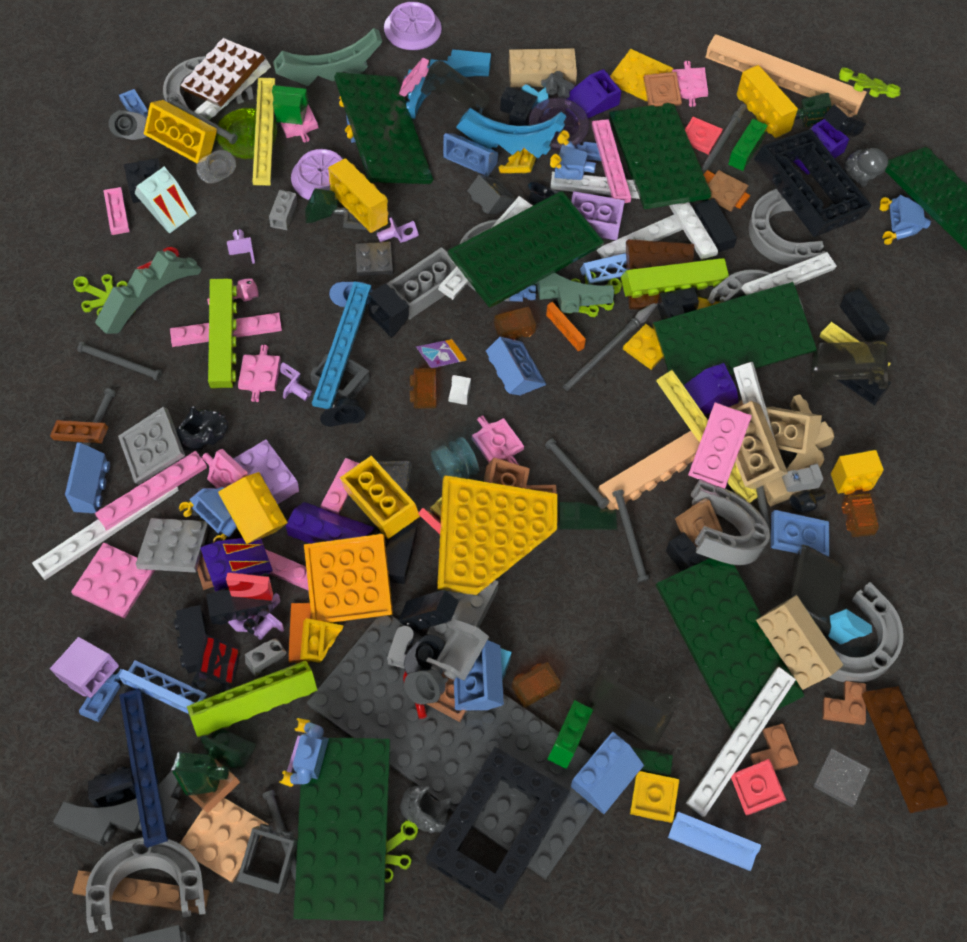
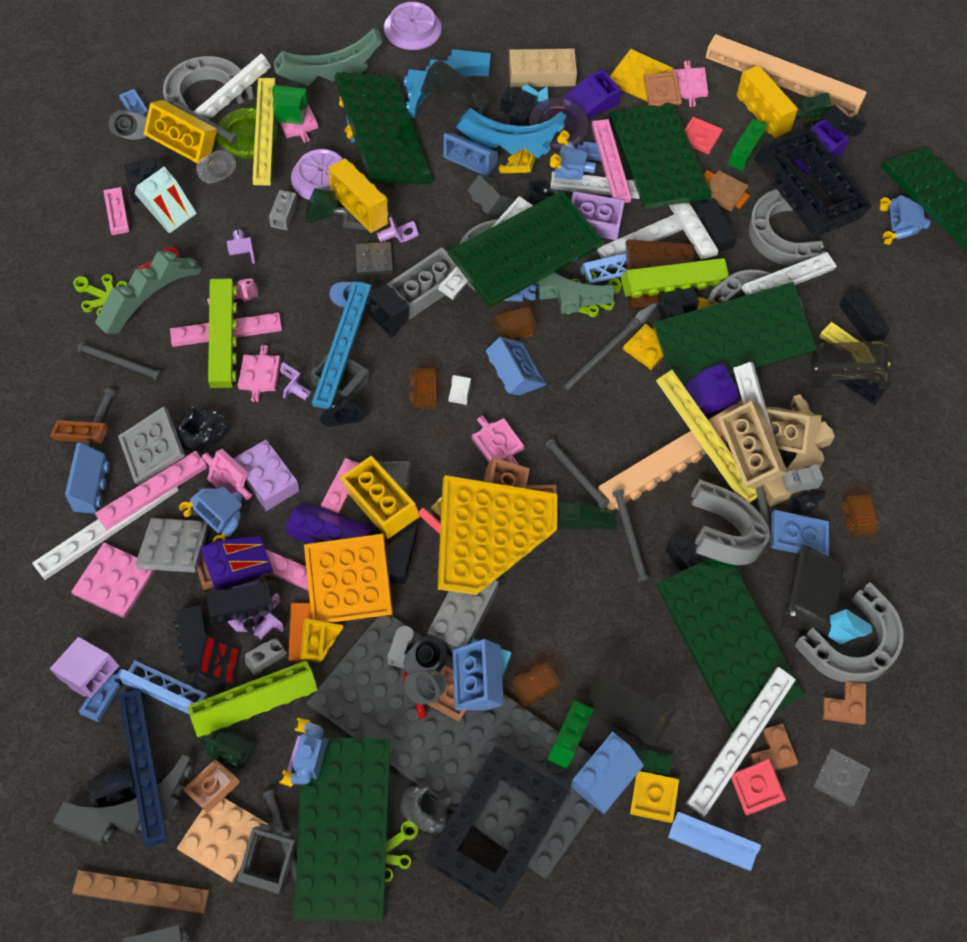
light grey piece [86,837,206,933] -> none
clear green torso [171,753,229,796] -> none
plate [180,38,265,107] -> none
yellow slope [218,472,288,544] -> none
coral tile [226,573,273,601] -> none
black brick [398,589,459,631] -> none
bright pink plate [399,58,429,97] -> none
sticker [416,339,467,368] -> none
light grey panel [426,618,489,681] -> none
clear light blue wheel [431,437,479,480] -> none
dark grey hips [541,71,574,101] -> none
orange tile [546,302,586,351] -> none
medium nougat plate [675,498,723,547] -> none
bright pink tile [688,403,752,489] -> none
dark grey bar [701,103,747,174] -> none
tan brick [756,595,843,690] -> none
yellow brick [831,450,884,494] -> none
lime plant [839,68,901,98] -> none
dark grey hair [844,147,888,187] -> none
reddish brown plate [861,686,948,814] -> none

